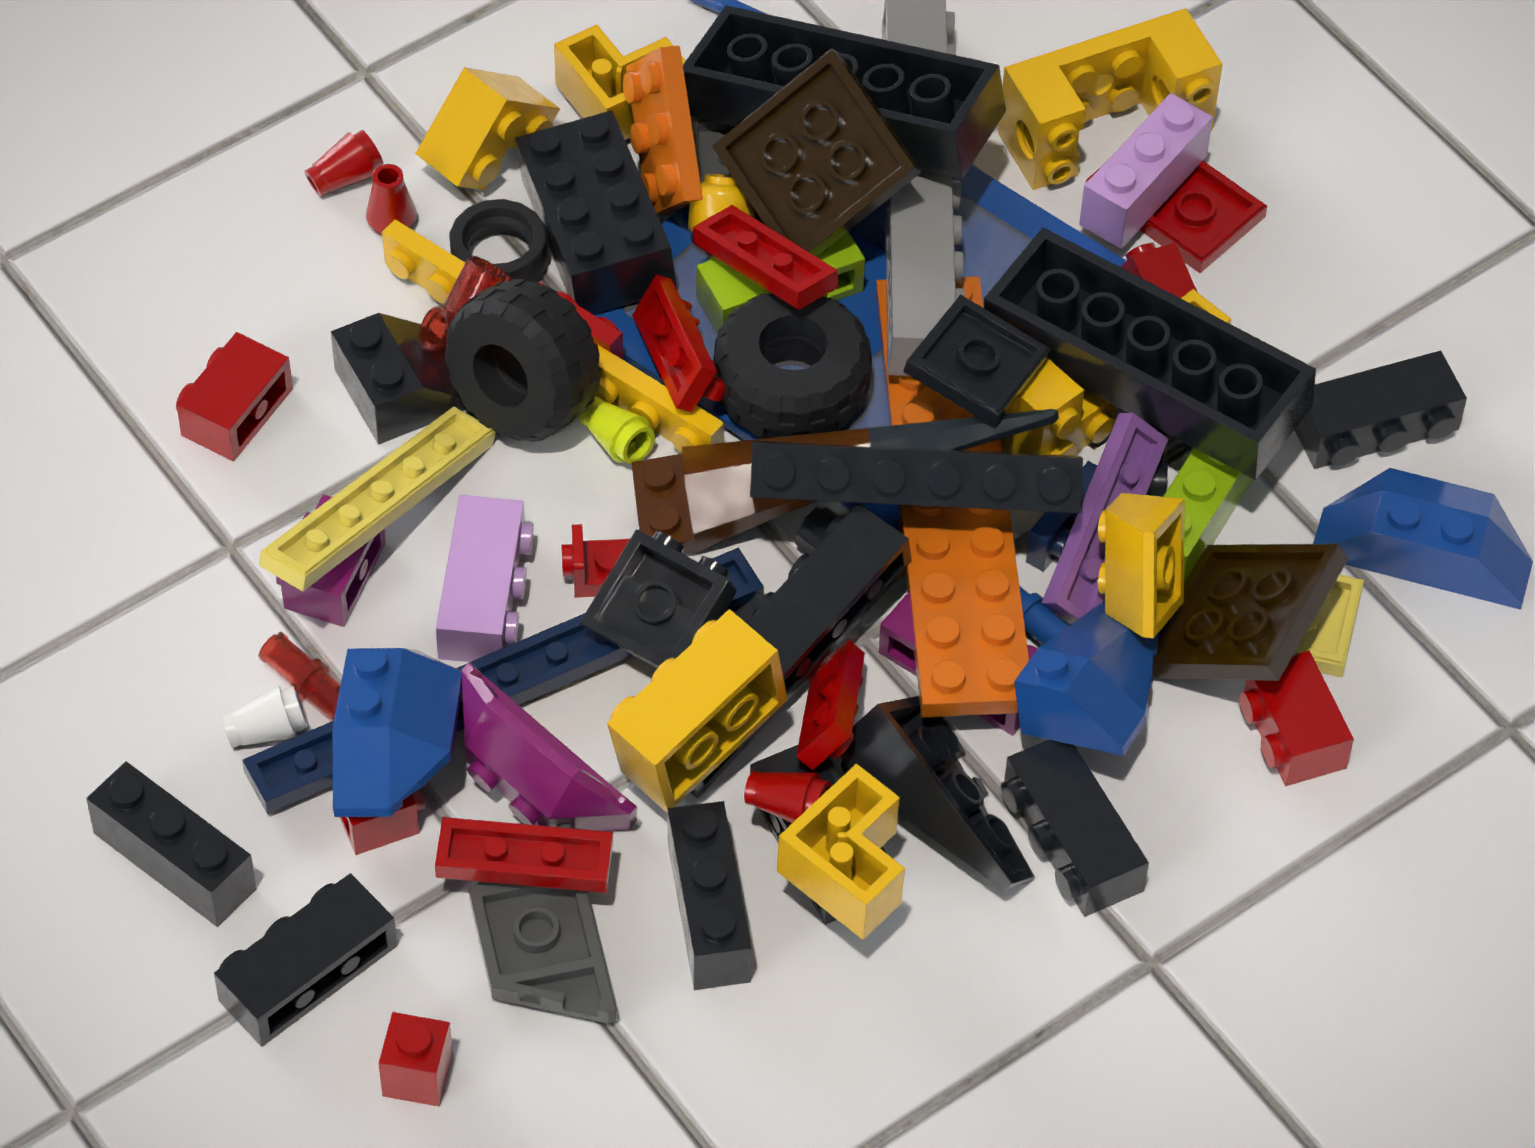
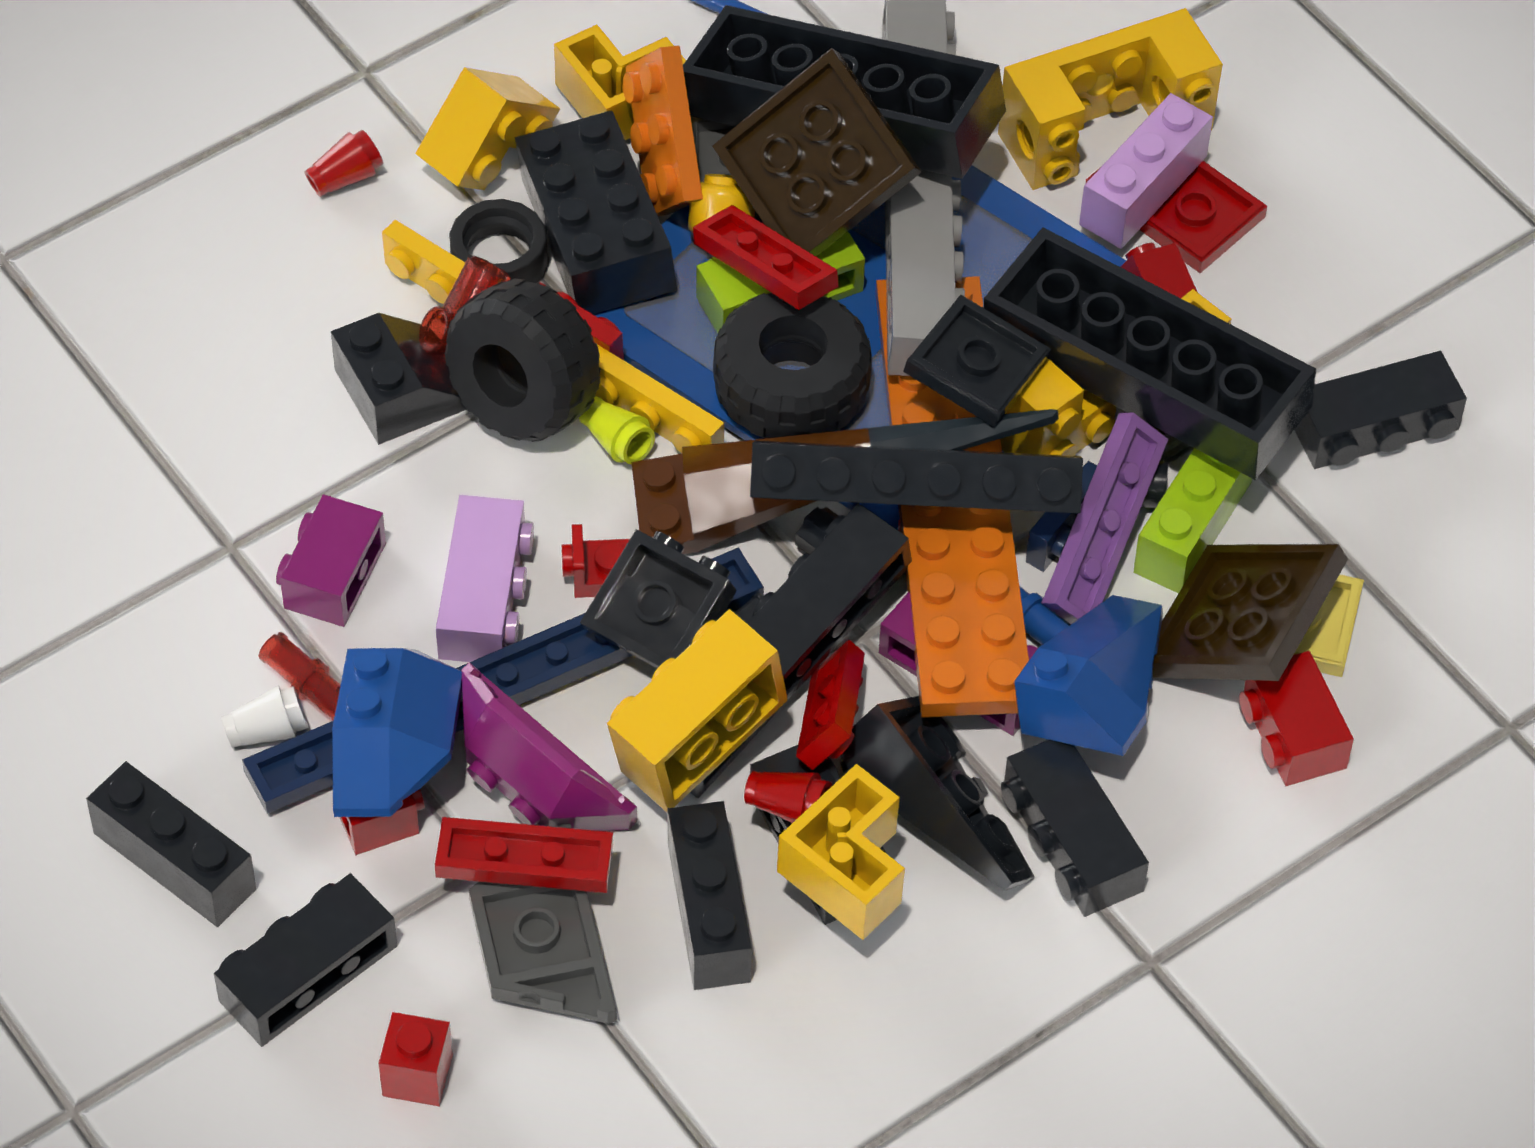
red brick [176,332,293,462] -> none
light yellow tile [259,406,496,592] -> none
red cone [366,164,417,236] -> none
red plate [632,274,725,412] -> none
yellow slope [1098,493,1185,638] -> none
blue wedge [1313,468,1533,610] -> none

